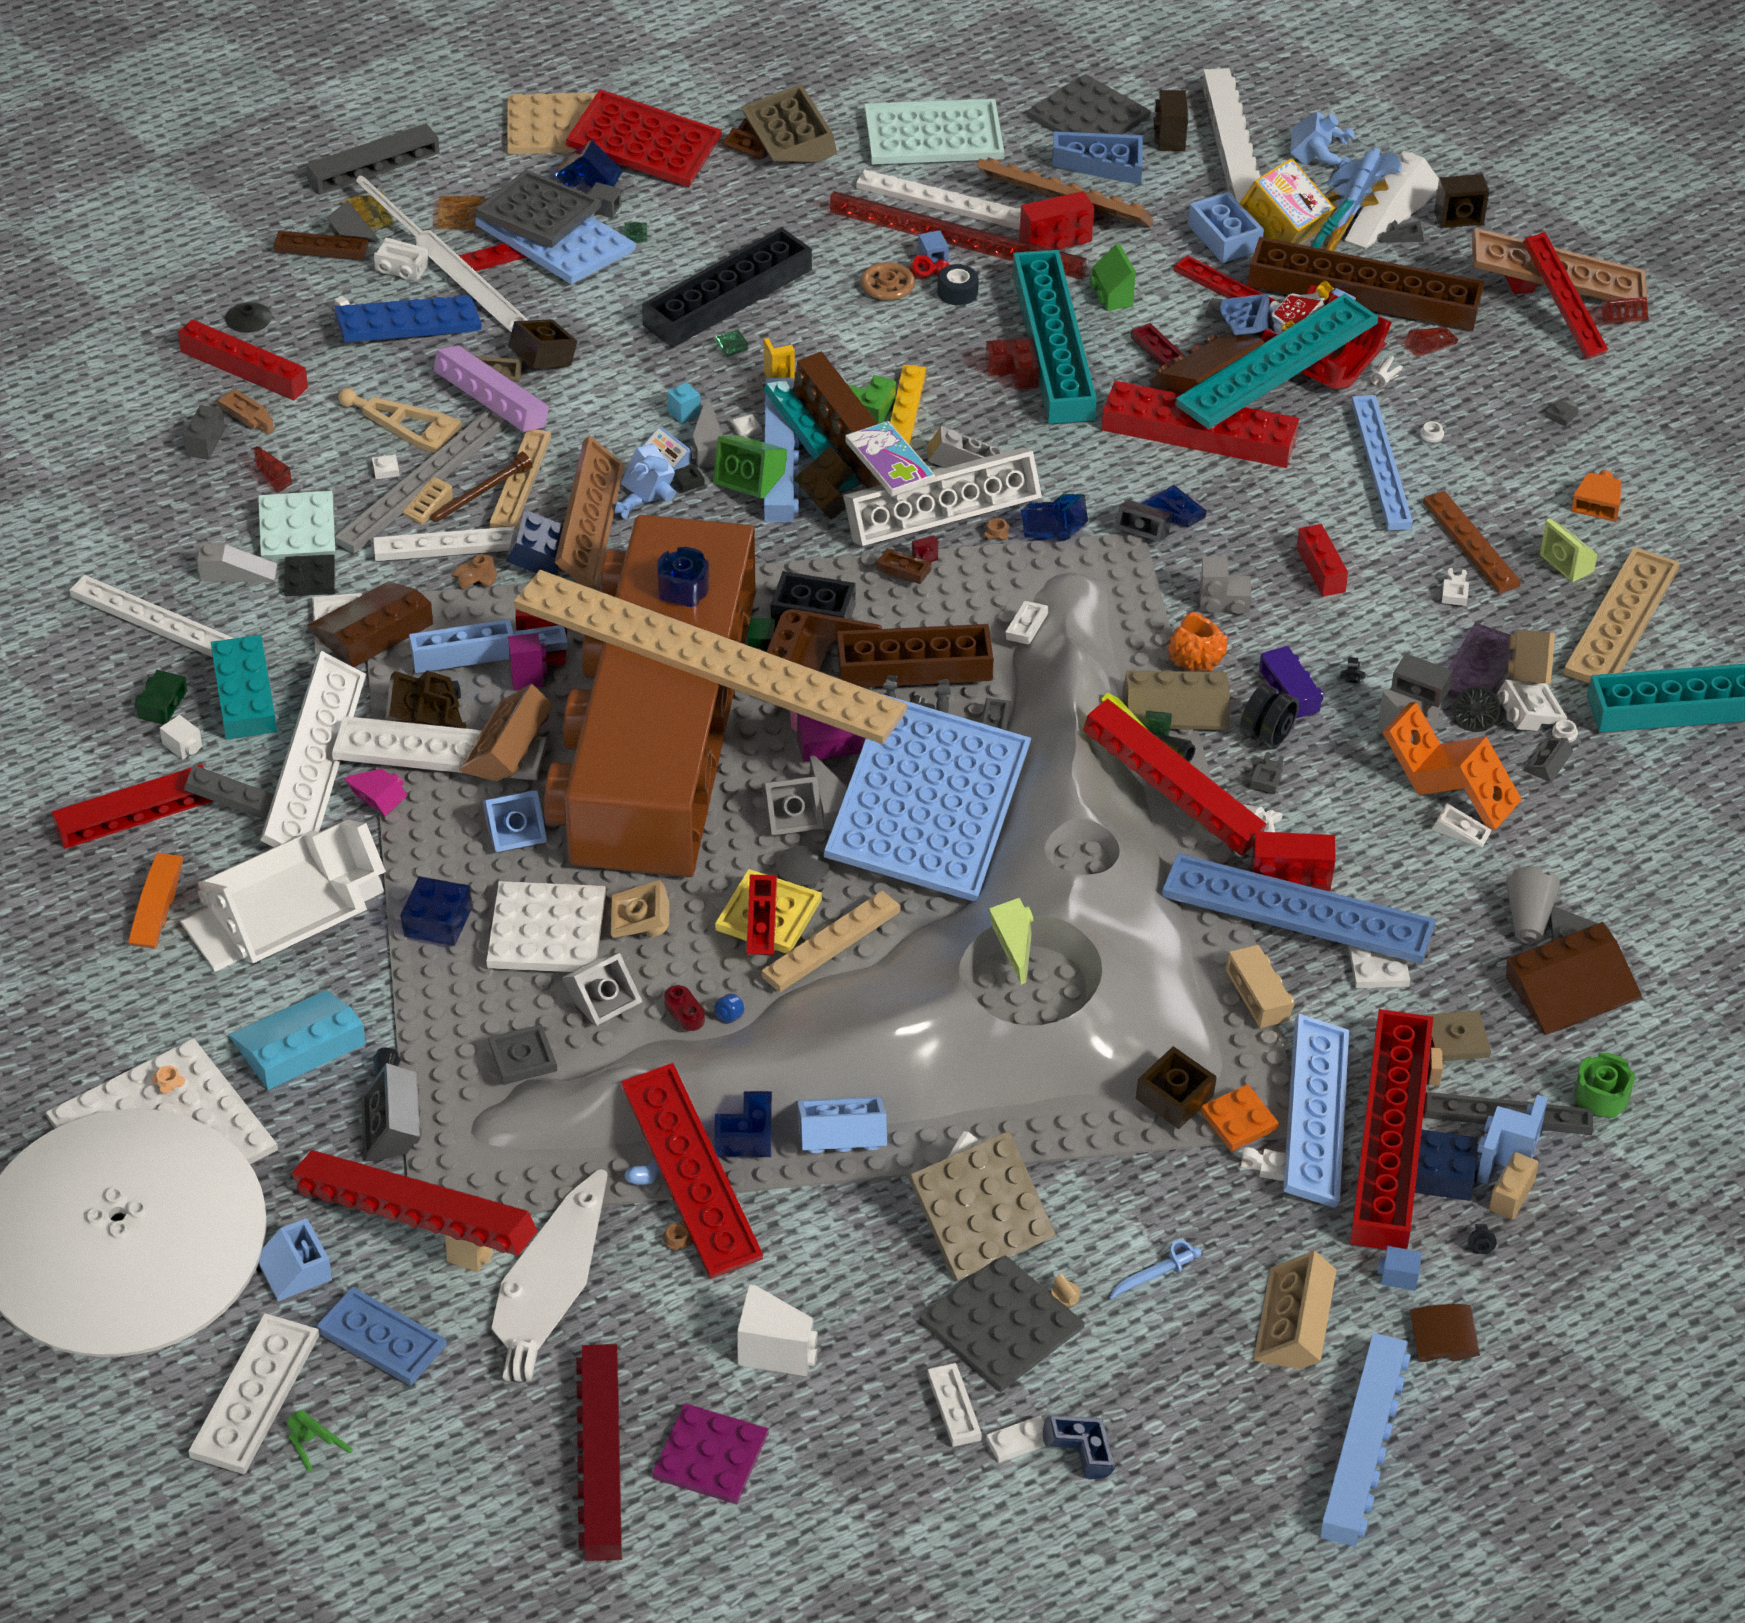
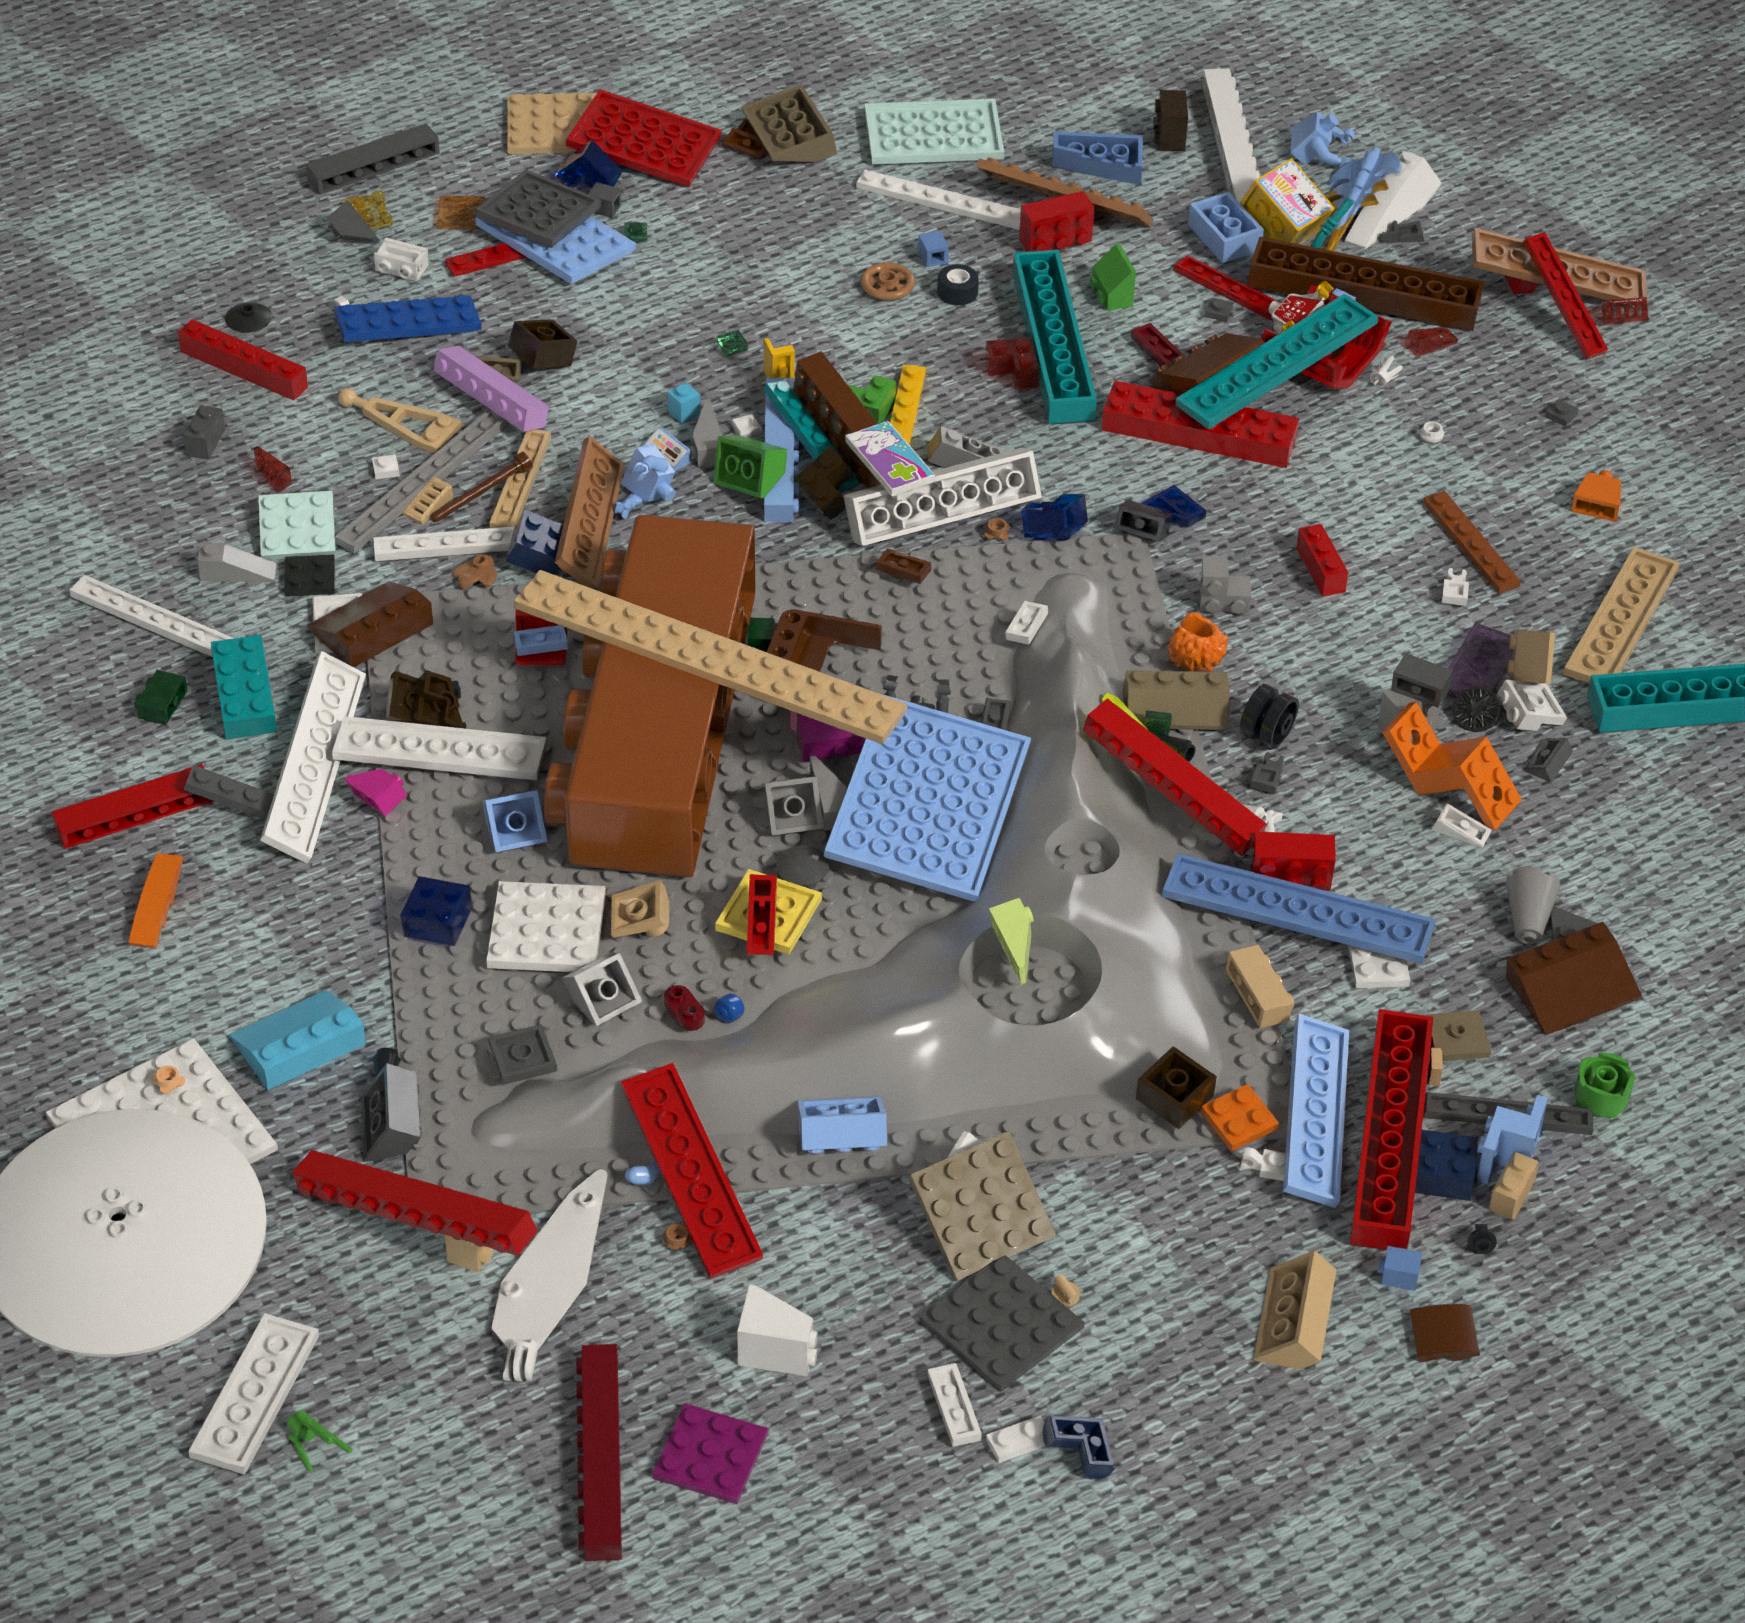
white brick [160,715,202,760] -> none
white panel [179,820,385,972] -> none
medium nougat hinge [217,389,275,435] -> none
light blue slope [258,1218,332,1301] -> none
reddish brown plate [274,231,369,260] -> none
medium blue plate [316,1287,447,1386] -> none
white piece [356,176,528,332] -> none
light blue brick [409,619,514,673] -> none
medium nougat slope [459,684,553,782] -> none
magenta brick [508,633,548,690] -> none
black brick [642,227,812,348] -> none
clear blue brick [657,547,710,607] -> none
pearl dark grey plate [673,464,705,492] -> none
clear blue brick [714,1091,772,1157] -> none
tan plate [762,890,900,993] -> none
black brick [771,571,856,627] -> none
clear red plate [830,191,1087,280] -> none
reddish brown brick [837,624,994,687] -> none
red plate [910,255,950,280] -> none
dark red plate [912,535,938,562] -> none
dark grey plate [1027,74,1151,135] -> none
light blue sword [1109,1240,1202,1300] -> none
medium blue wedge [1220,294,1272,335] -> none
dark purple brick [1259,646,1323,719] -> none
light blue brick [1320,1333,1411,1547] -> none
black plate [1340,657,1366,683] -> none
light blue plate [1351,395,1413,531] -> none
dark brown brick [1434,174,1489,228] -> none
yellowish green slope [1540,518,1598,582] -> none
white plate [1552,719,1578,743] -> none

